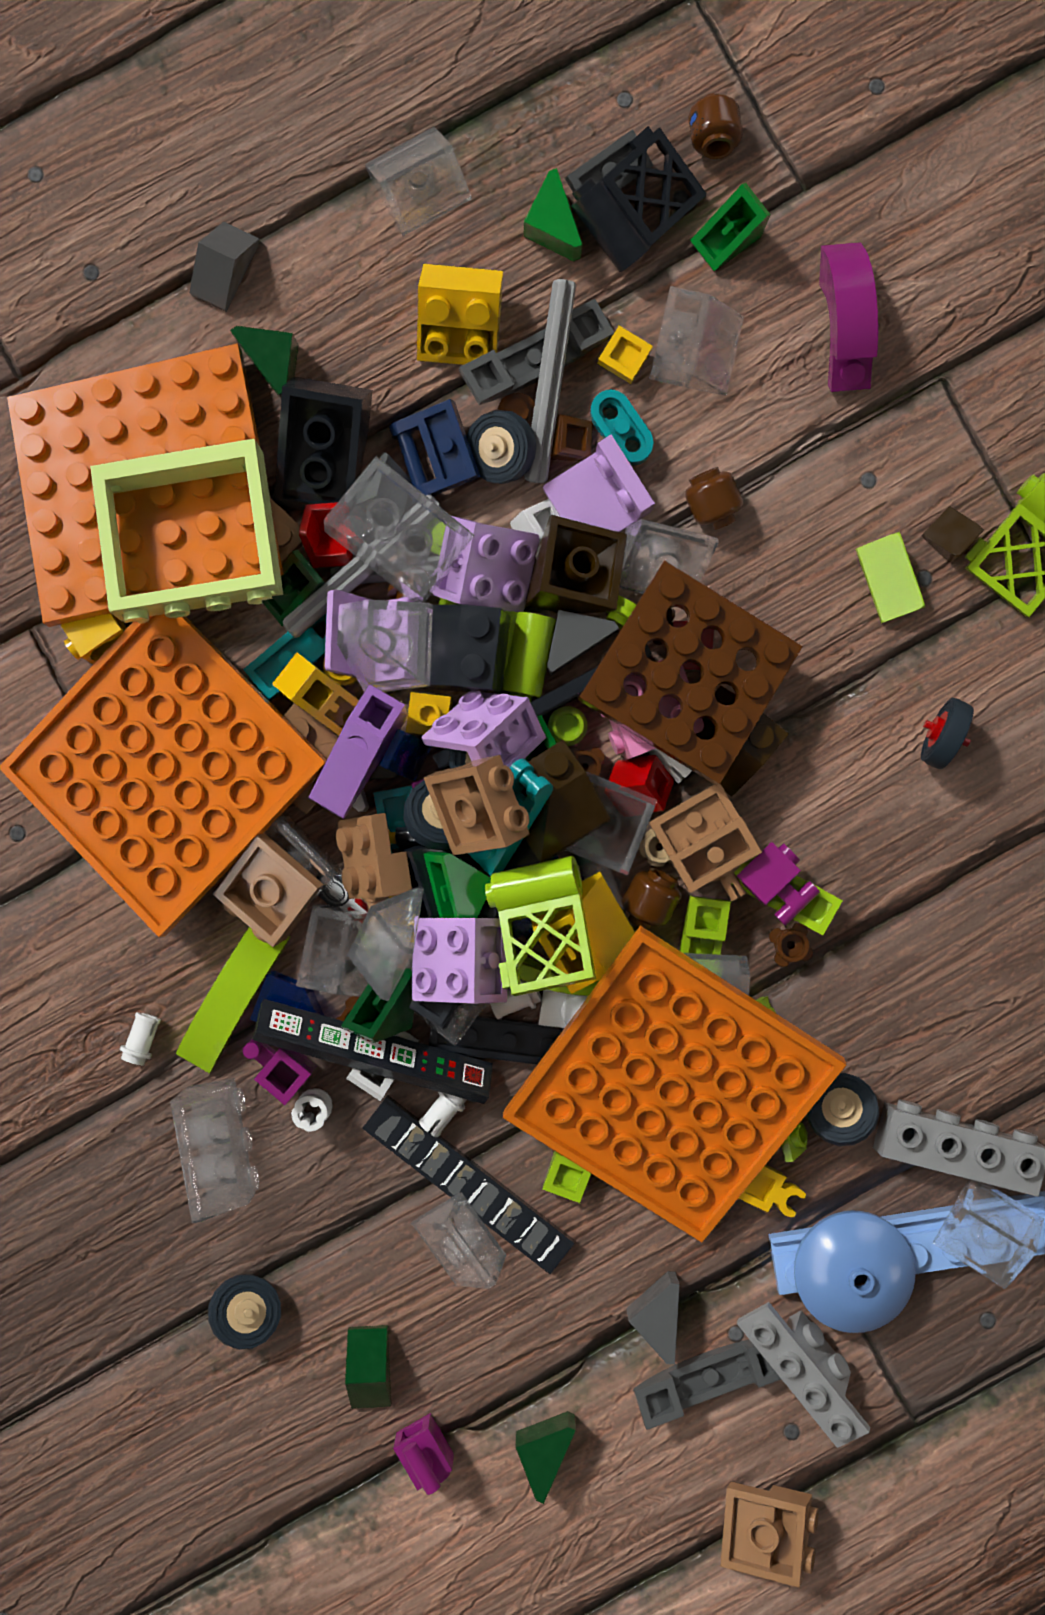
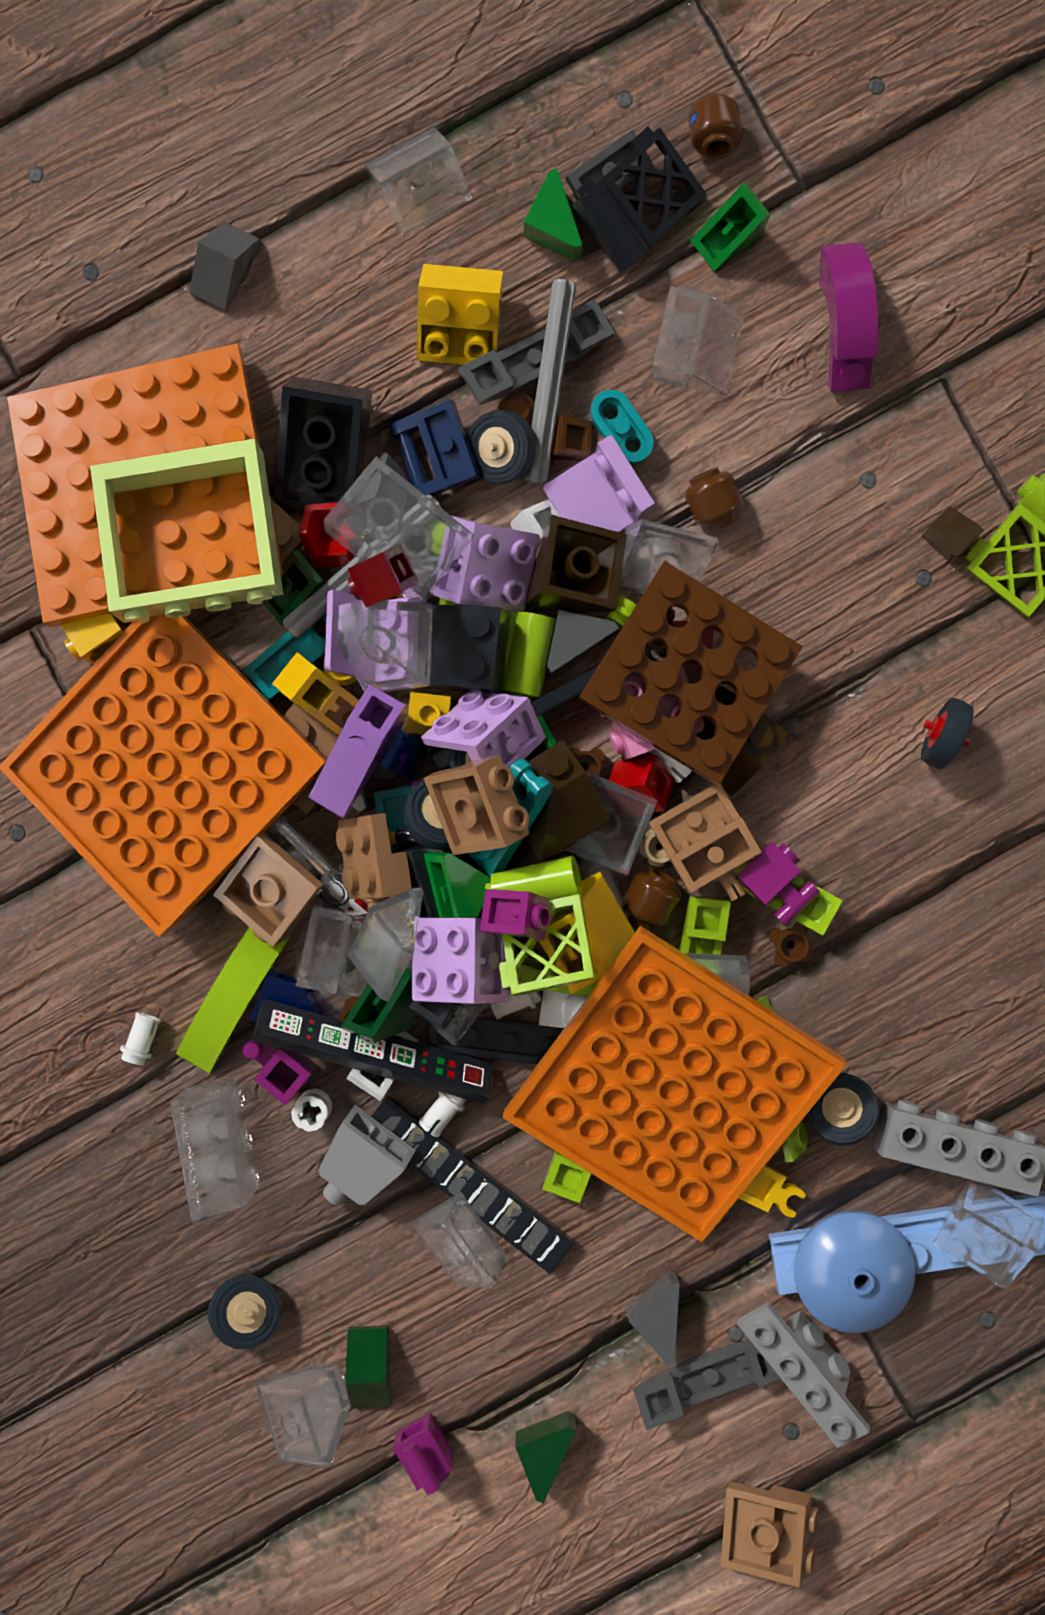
dark green slope [230,326,299,399] -> none
lime plate [548,706,587,746] -> none
yellow plate [597,325,653,384] -> none
lime slope [855,532,925,624] -> none
none -> clear slope [256,1365,350,1468]
none -> light grey torso [318,1105,415,1206]
none -> dark red slope [347,544,419,608]
none -> magenta bracket [480,889,551,940]

